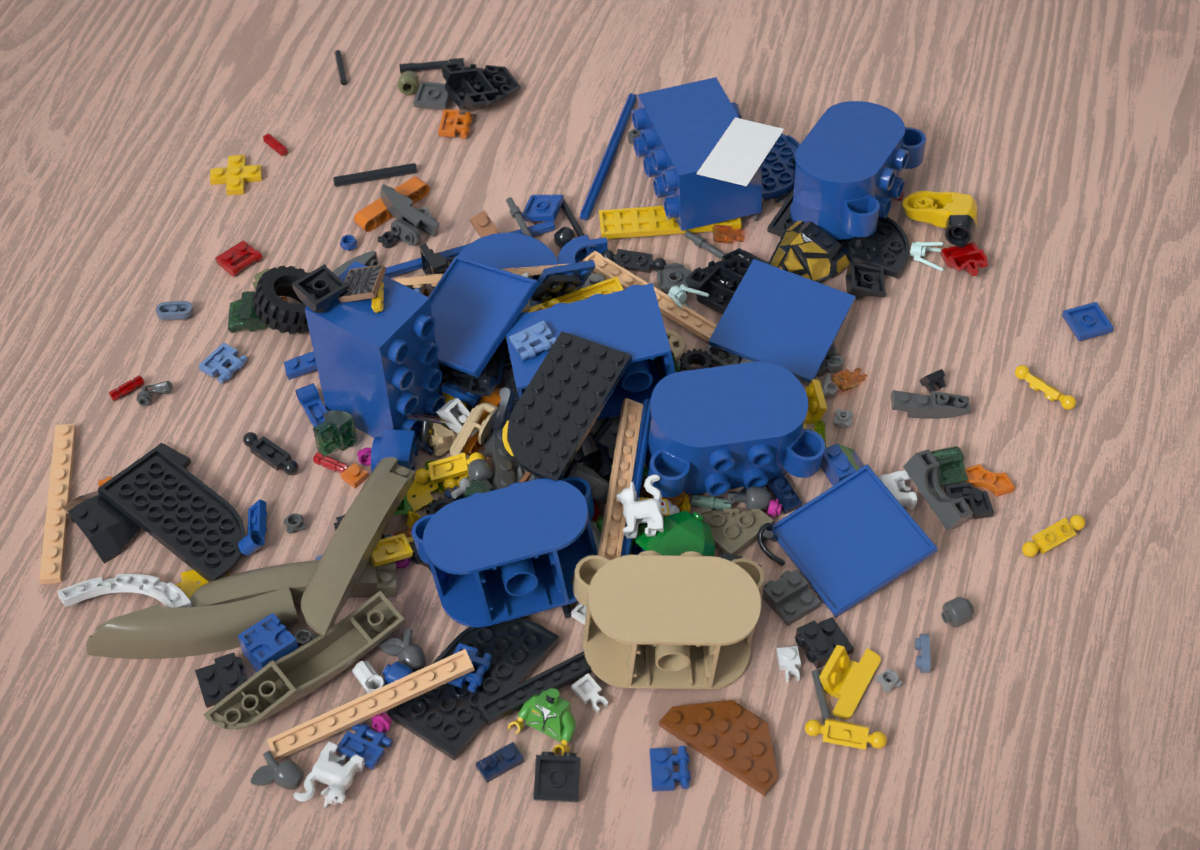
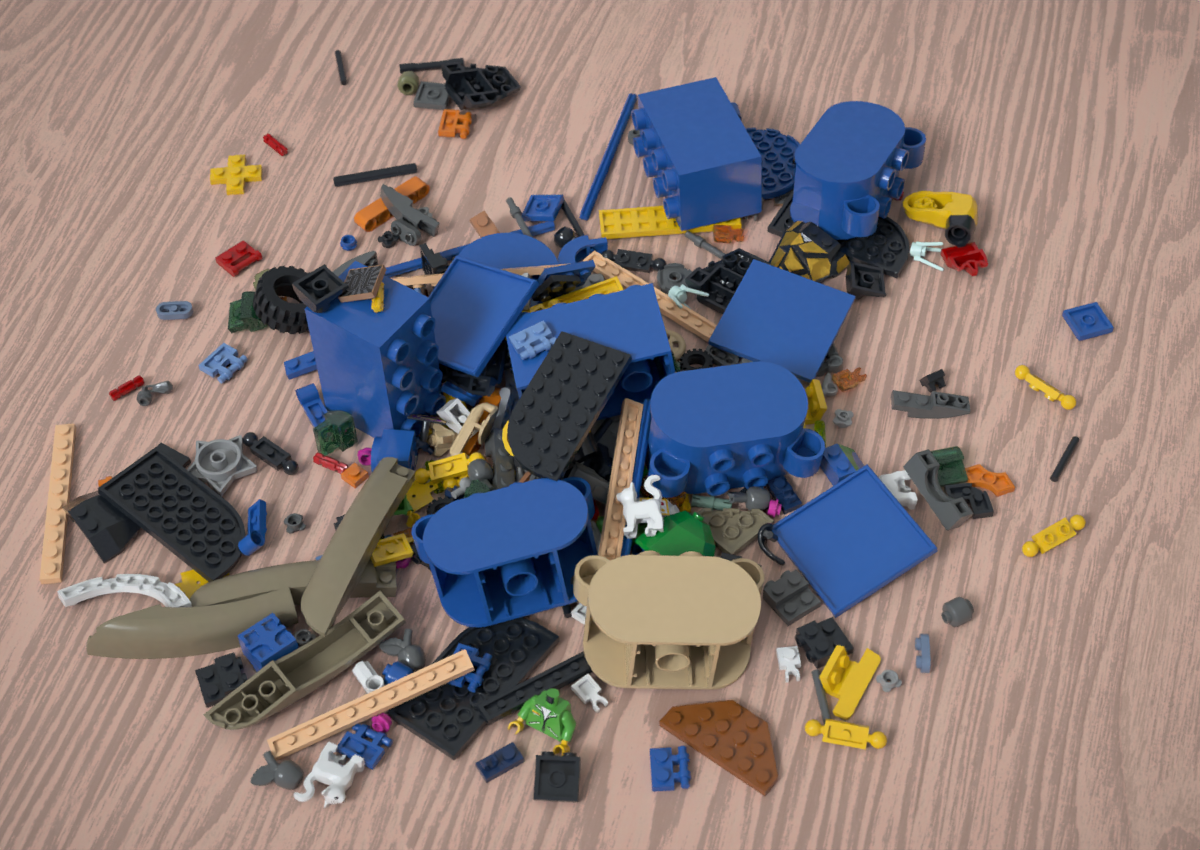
white sticker [696,118,784,186] -> none
none -> light grey plate [187,435,258,496]
none -> black bar [1050,436,1080,482]

